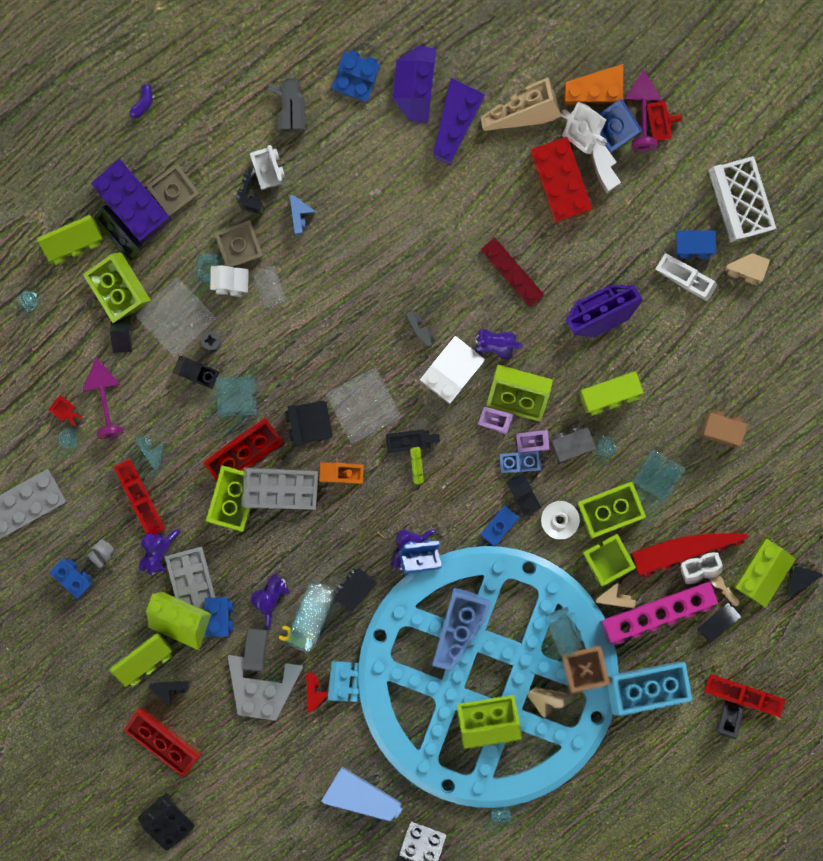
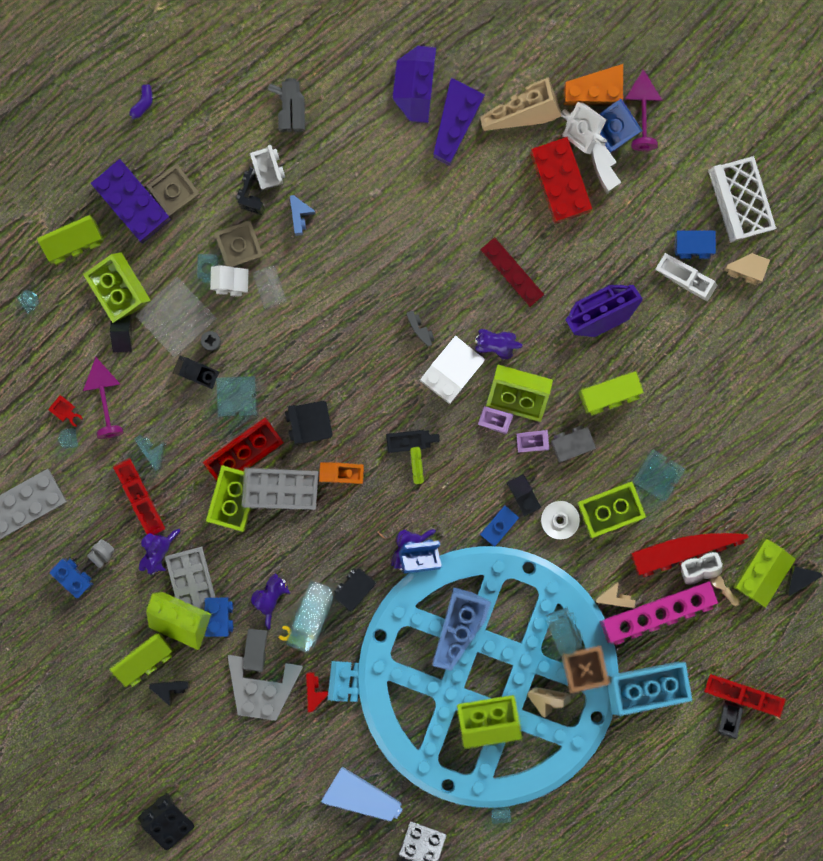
black plate [94,205,144,261] -> none
red slope [123,707,202,778] -> none
clear plate [325,367,402,444] -> none
blue plate [332,50,380,103] -> none
medium blue slope [500,451,542,473] -> none
lime piece [582,534,636,586] -> none
clear light blue plate [596,436,616,457] -> none
red plate [646,101,682,142] -> none
black slope [697,602,741,643] -> none
medium nougat brick [699,410,748,448] -> none

